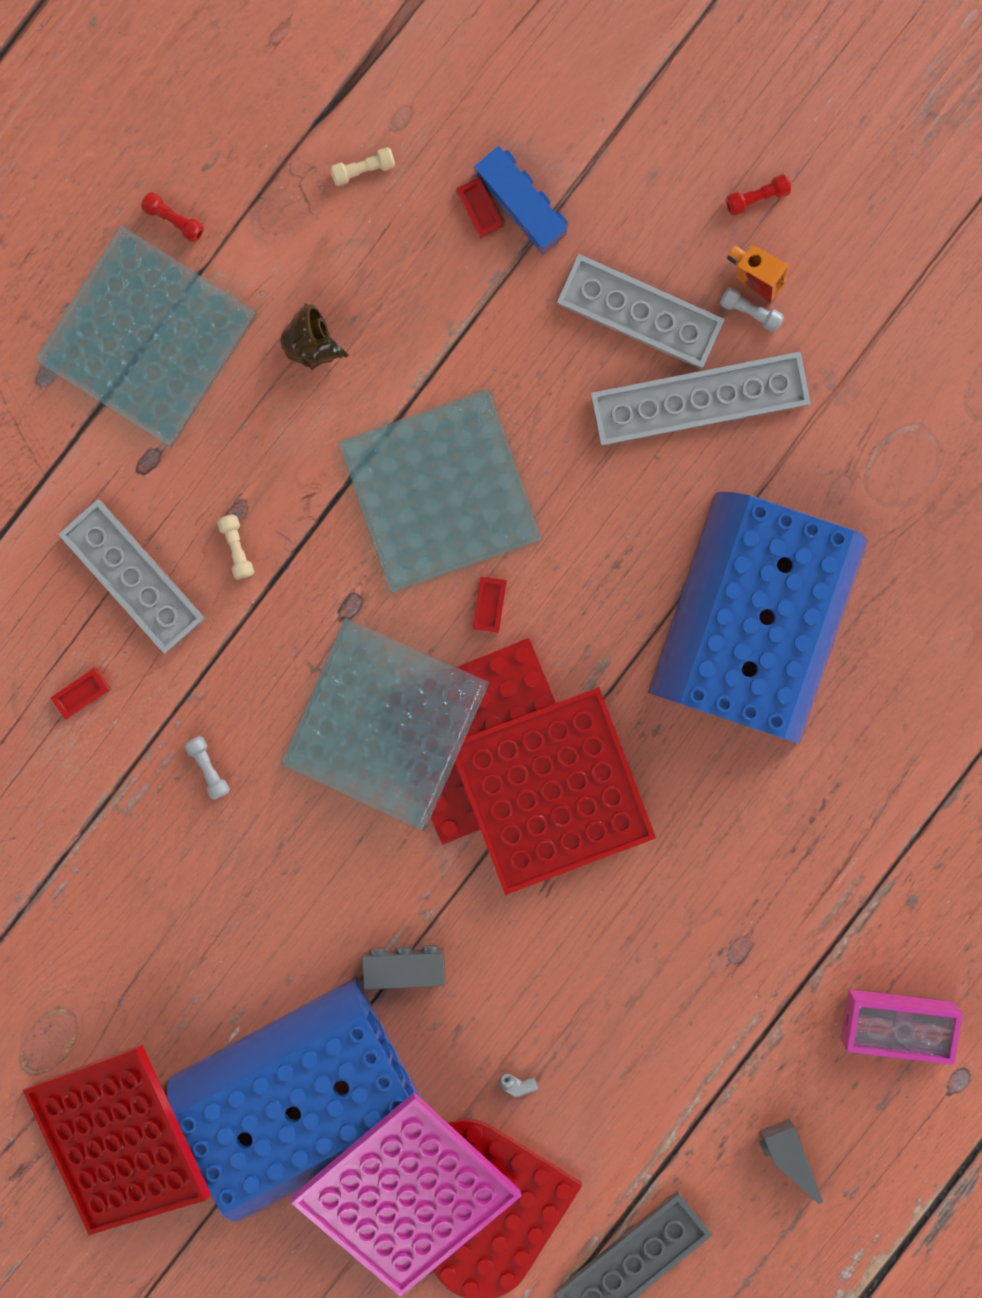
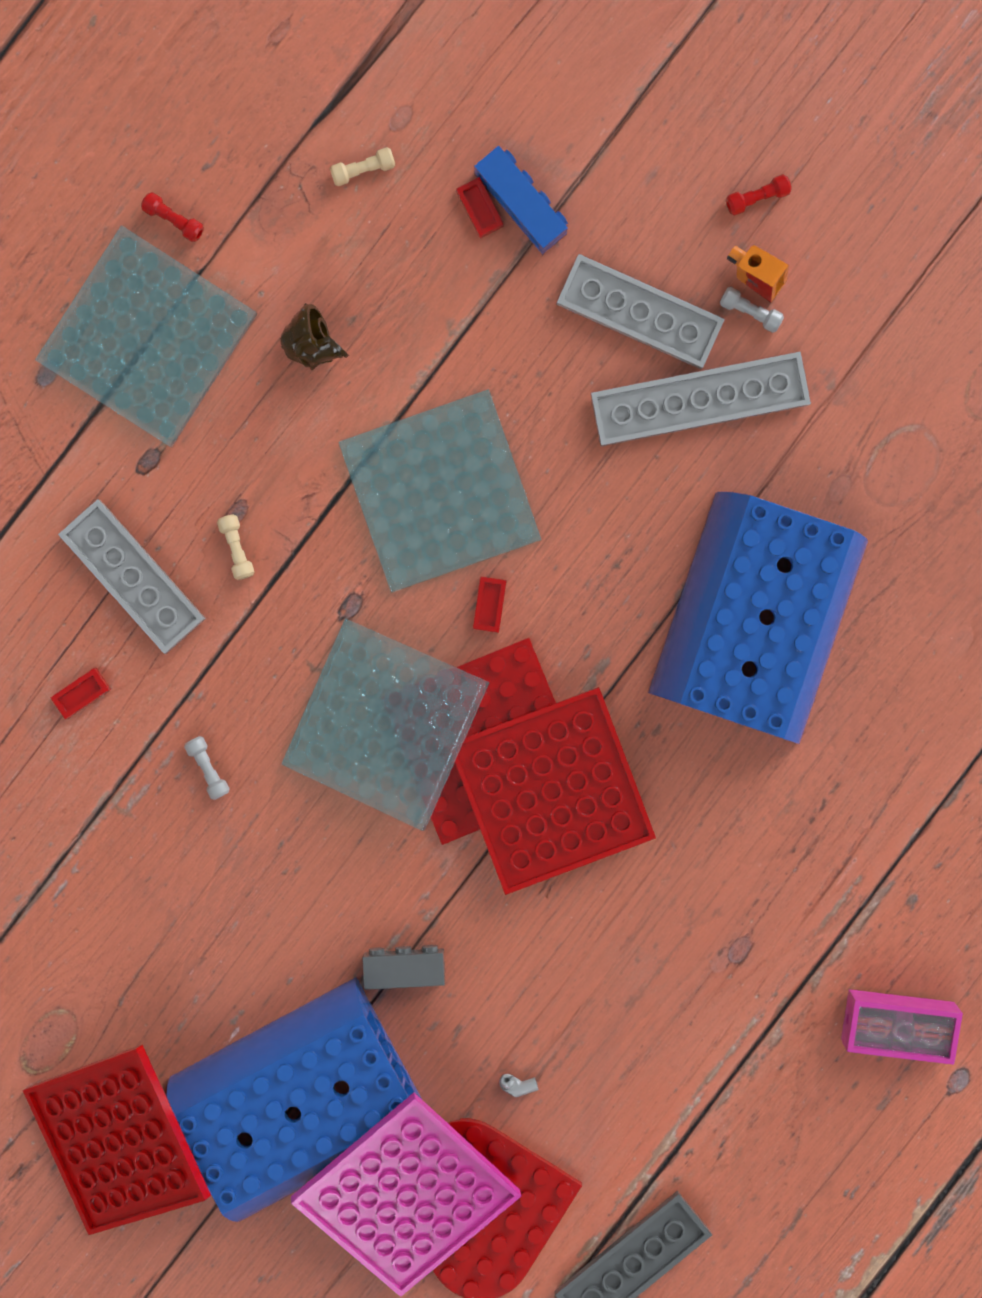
dark grey slope [759,1119,823,1204] -> none

